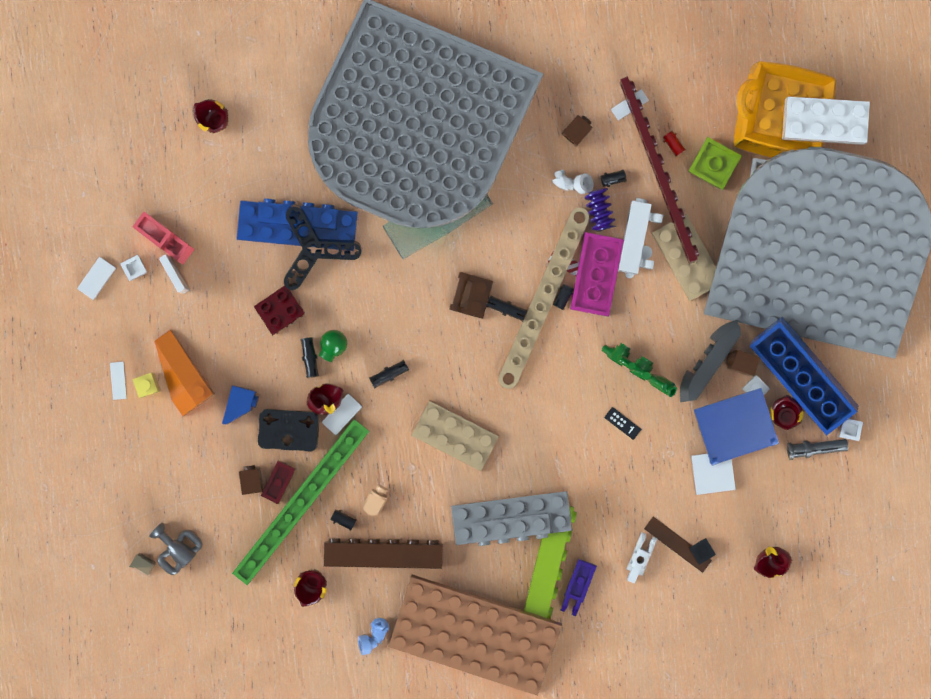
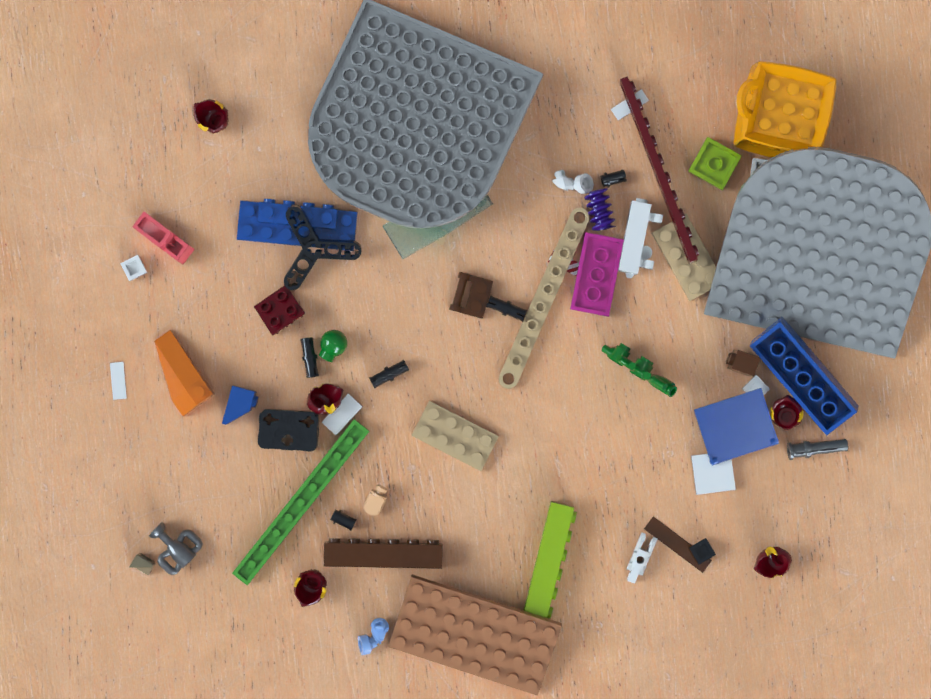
white tile [77,257,116,300] -> none
light yellow brick [132,373,161,398] -> none
white tile [159,254,190,294] -> none
reddish brown brick [239,465,263,495] -> none
dark red plate [261,460,296,504] -> none
light grey plate [451,491,573,546] -> none
black pin [553,284,574,310] -> none
dark purple hinge [560,558,597,616] -> none
reddish brown brick [562,115,593,147] -> none
black sticker [604,407,642,440] -> none
red pin [663,131,686,157] -> none
dark grey brick [680,320,741,402] -> none
white brick [782,97,870,145] -> none
white plate [839,419,863,441] -> none

